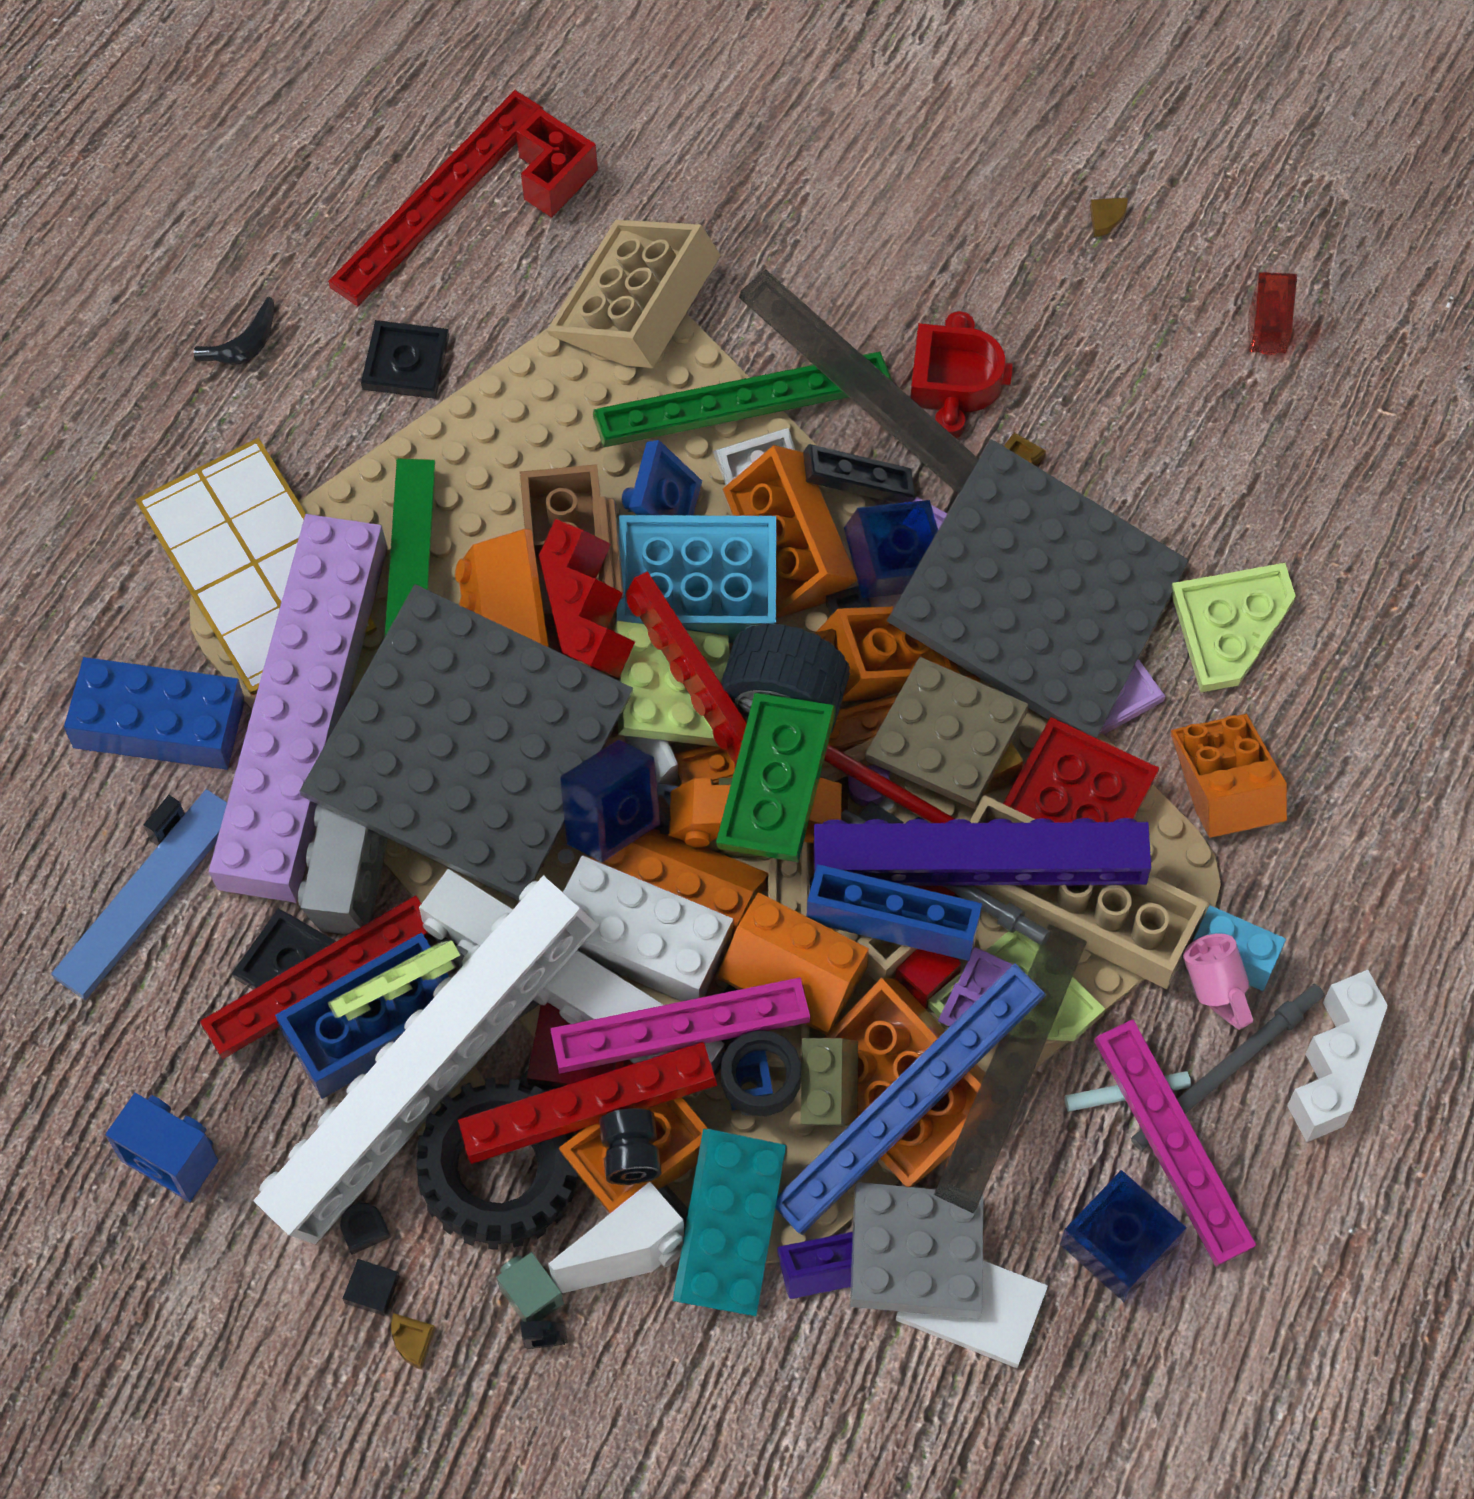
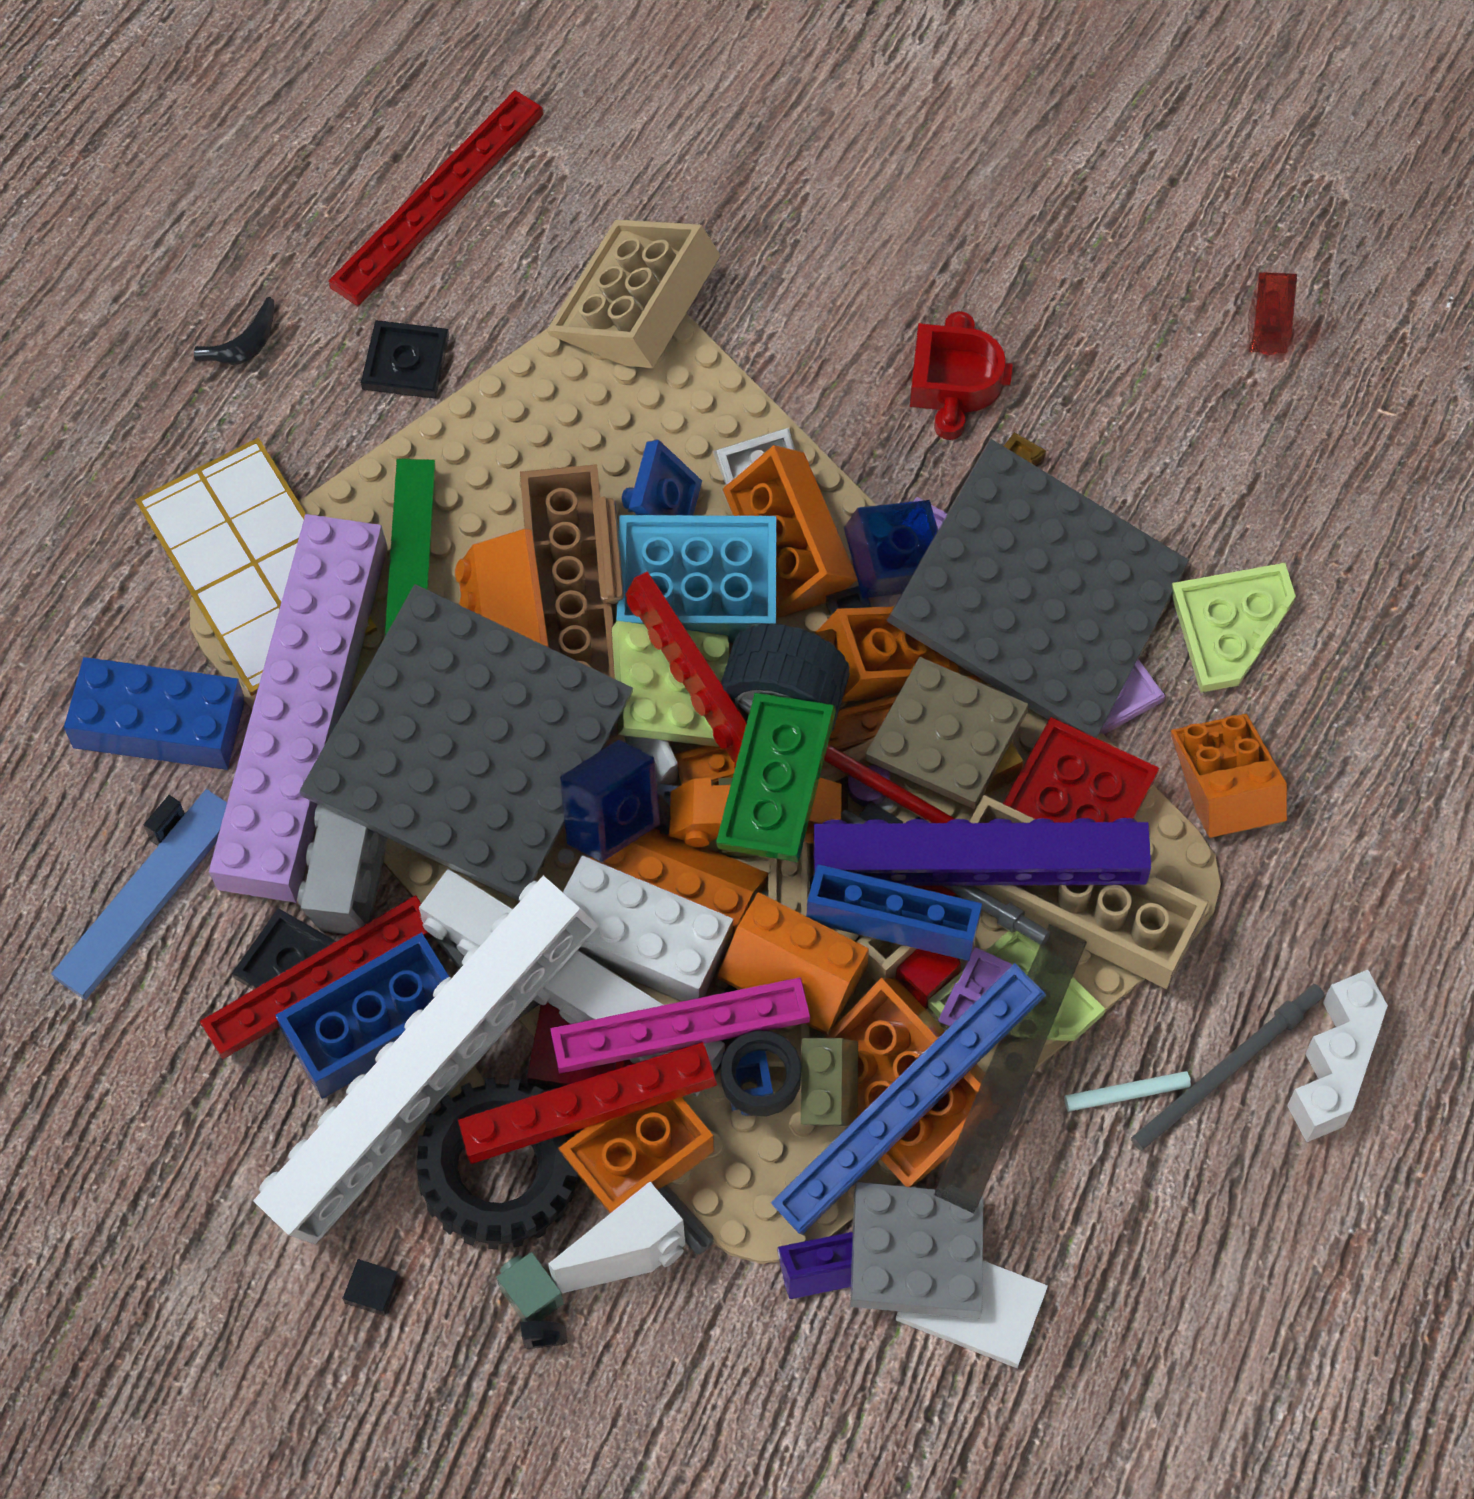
blue brick [105,1093,219,1202] -> none
yellowish green plate [328,940,460,1021] -> none
black tile [340,1203,391,1255] -> none
pearl gold tile [391,1313,435,1370] -> none
red brick [516,108,598,218] -> none
red brick [539,519,636,678] -> none
green tile [593,351,893,448] -> none
black wheel [599,1108,662,1185] -> none
teal plate [672,1129,786,1316] -> none
clear smoke tile [739,270,978,494] -> none
black tile [803,444,915,506] -> none
clear blue brick [1060,1170,1187,1302] -> none
pearl gold tile [1090,198,1128,237] -> none
dark pink plate [1094,1019,1256,1267] -> none
bright pink piece [1183,933,1253,1030] -> none
medium azure brick [1193,905,1286,992] -> none

